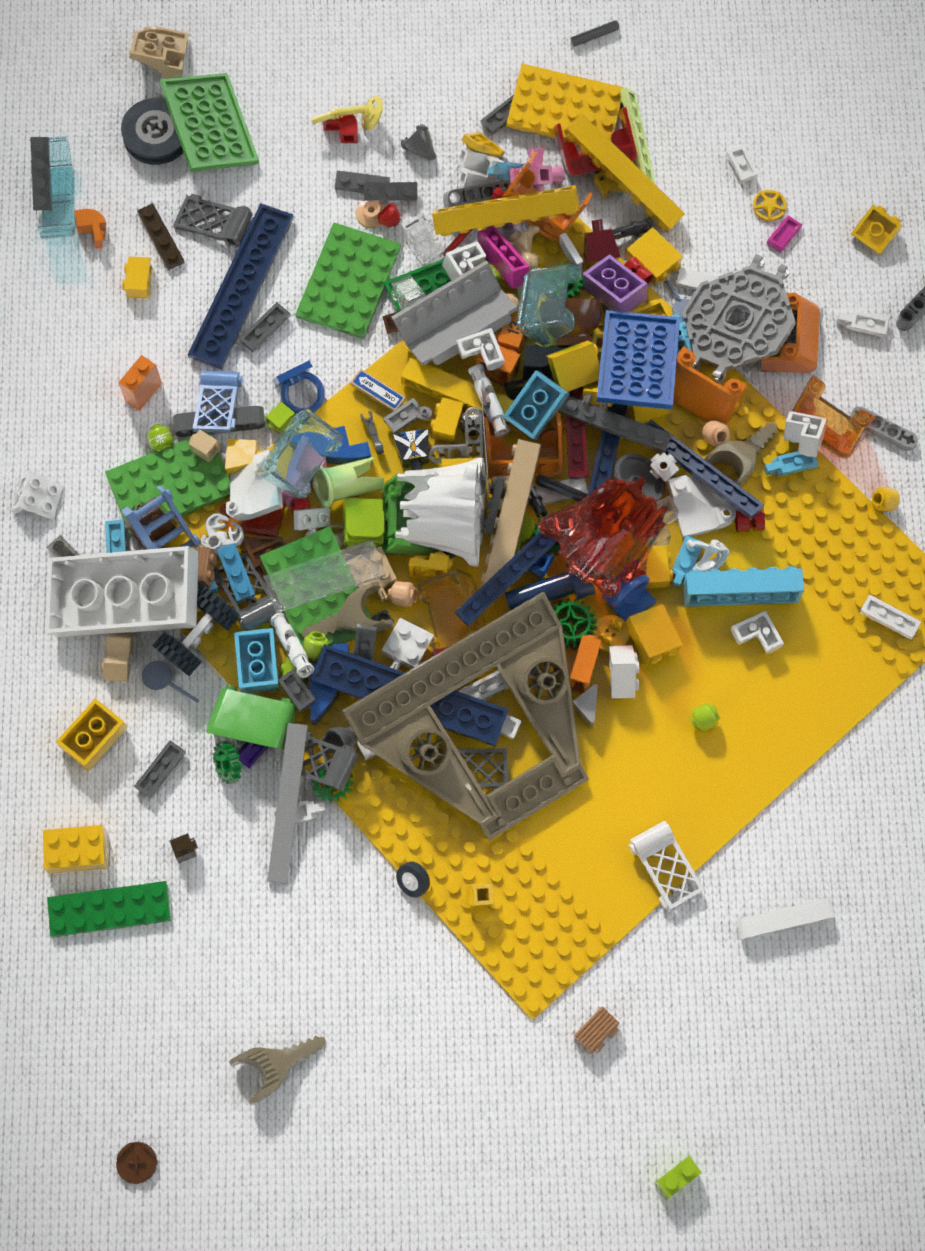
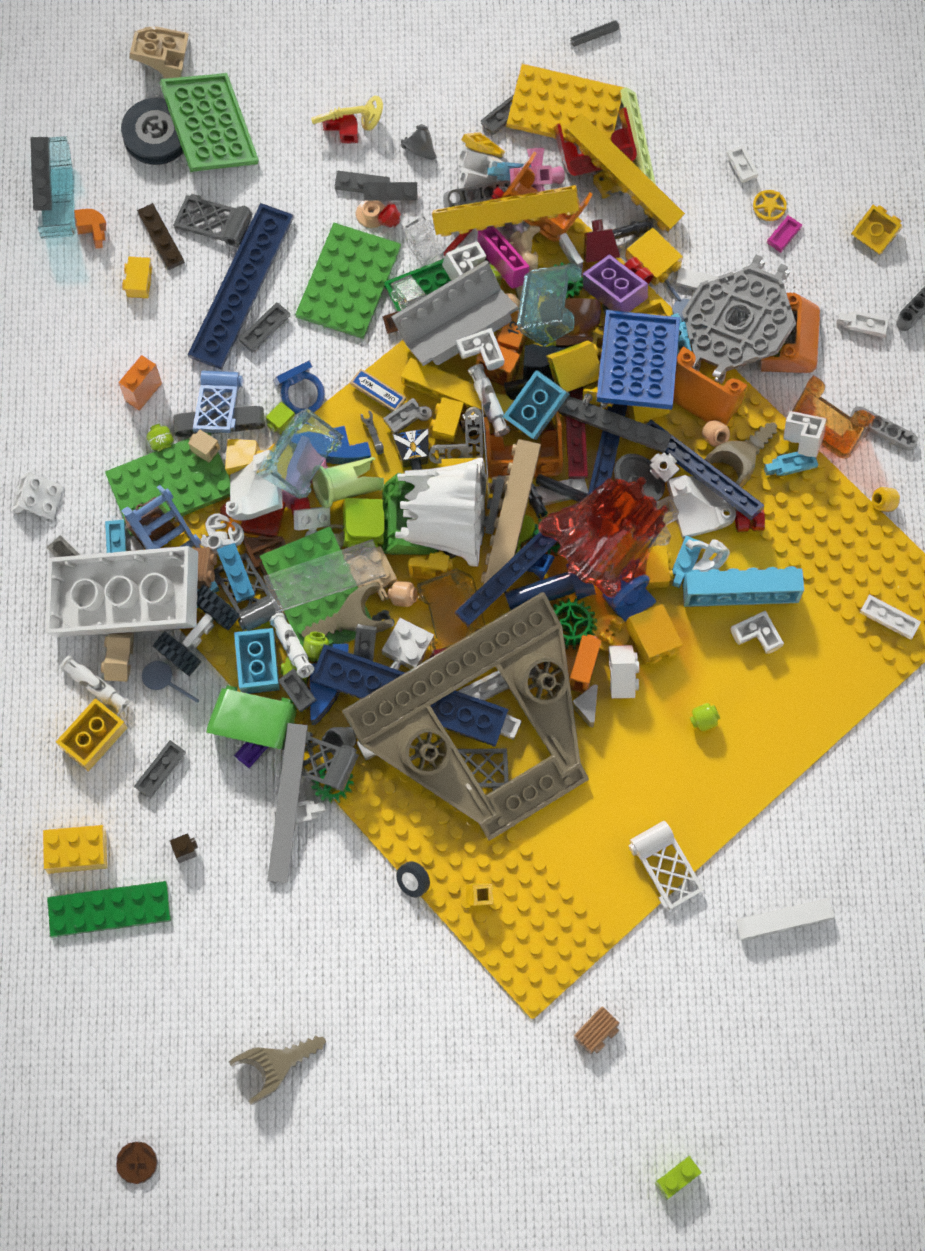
green gear [213,741,242,784] -> none
none -> white piece [59,655,130,714]

